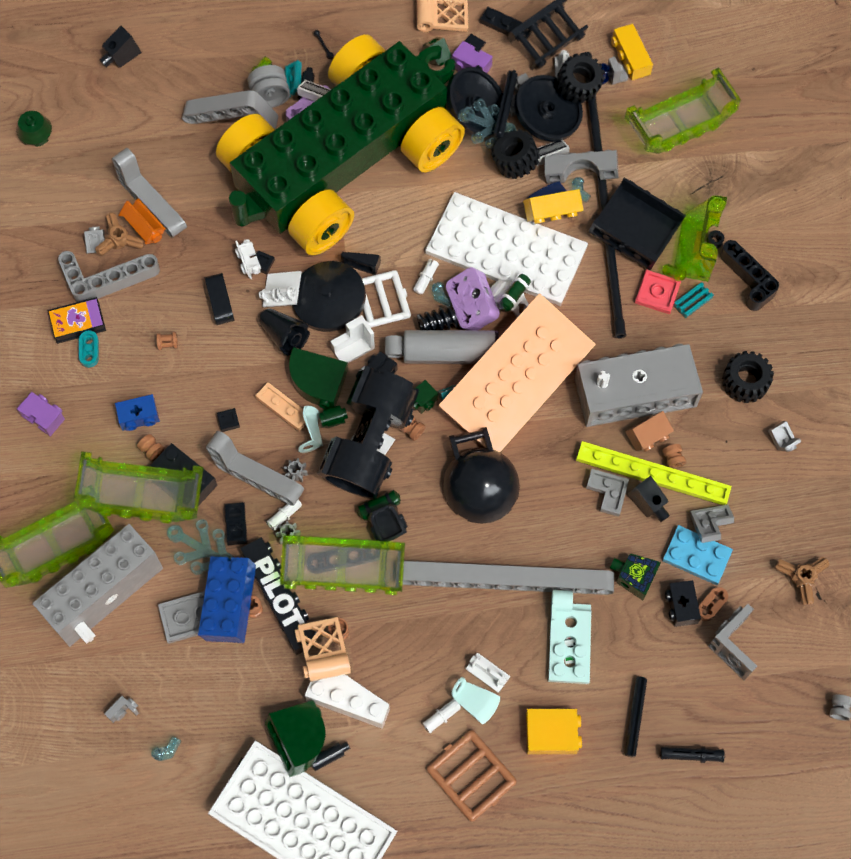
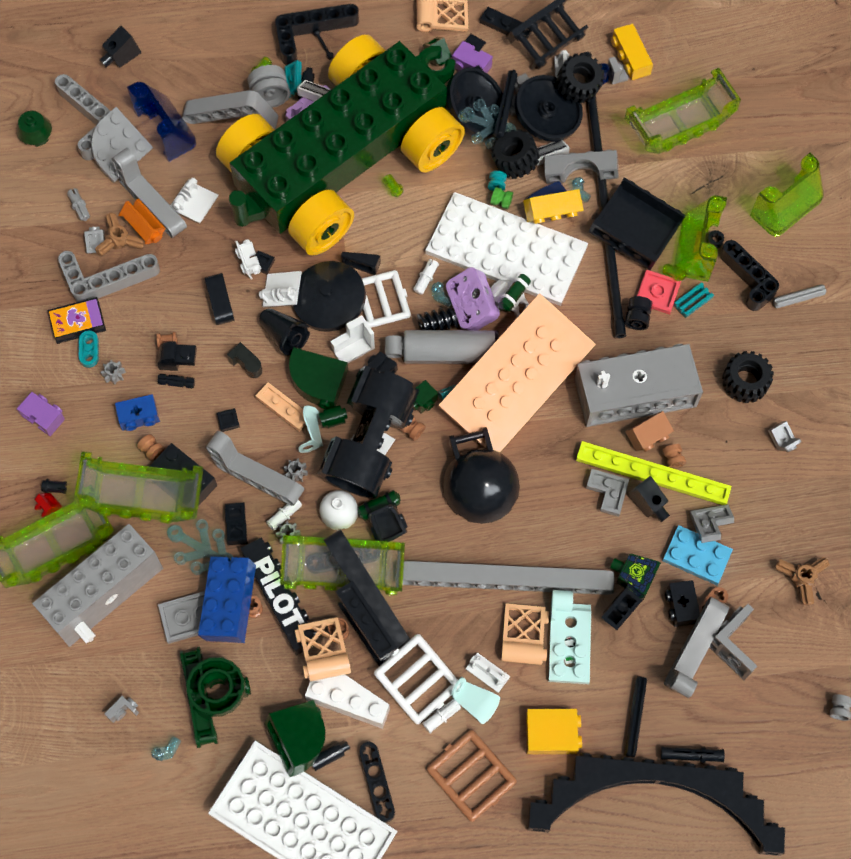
none -> red tile [34,493,62,517]
none -> black pin [41,478,67,494]
none -> light grey beam [55,74,110,161]
none -> light grey axle [67,188,90,221]
none -> light grey plate [91,107,153,183]
none -> light grey gear [101,360,126,385]
none -> clear blue windscreen [127,82,196,162]
none -> black brick [157,341,197,371]
none -> black axle [157,373,195,389]
none -> white hinge [170,178,219,223]
none -> dark green piece [180,647,251,748]
none -> pearl dark grey leg [227,342,263,378]
none -> black beam [275,4,359,65]
none -> white cylinder [319,490,358,530]
none -> black beam [324,529,414,649]
none -> black fence [335,581,398,666]
none -> black beam [360,742,395,823]
none -> white bar [374,634,461,724]
none -> clear neon green pin [383,174,404,197]
none -> teal wheel [488,171,507,192]
none -> bright green wheel [490,187,513,210]
none -> light nougat piece [501,604,549,665]
none -> black arch [528,753,785,856]
none -> black brick [601,583,644,630]
none -> black wheel [625,296,653,330]
none -> light grey beam [664,597,729,698]
none -> clear neon green windscreen [750,153,824,236]
none -> light grey axle [773,284,826,308]

